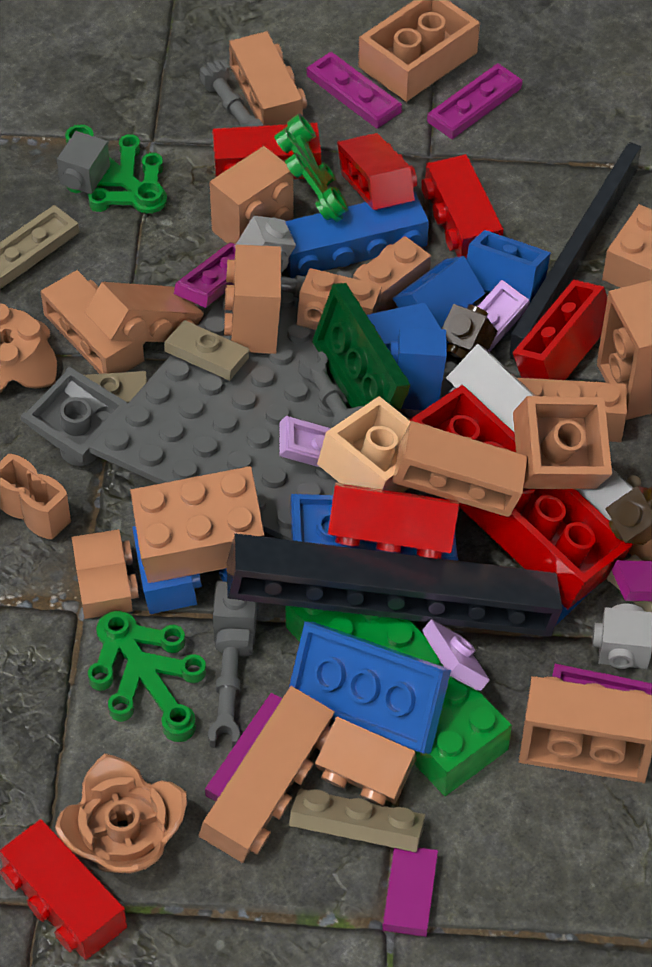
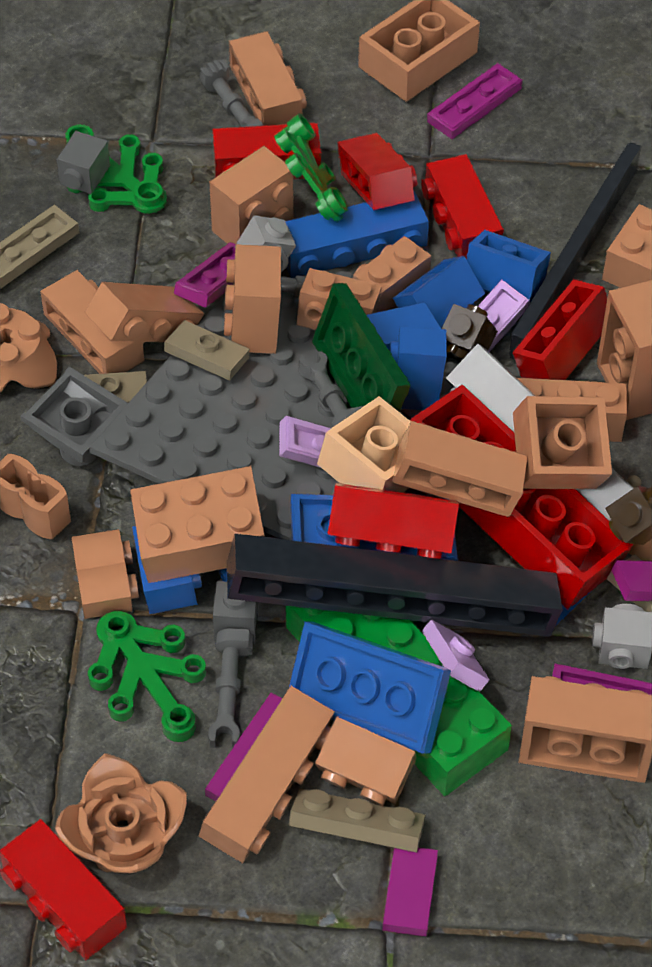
magenta tile [306,52,402,129] -> none

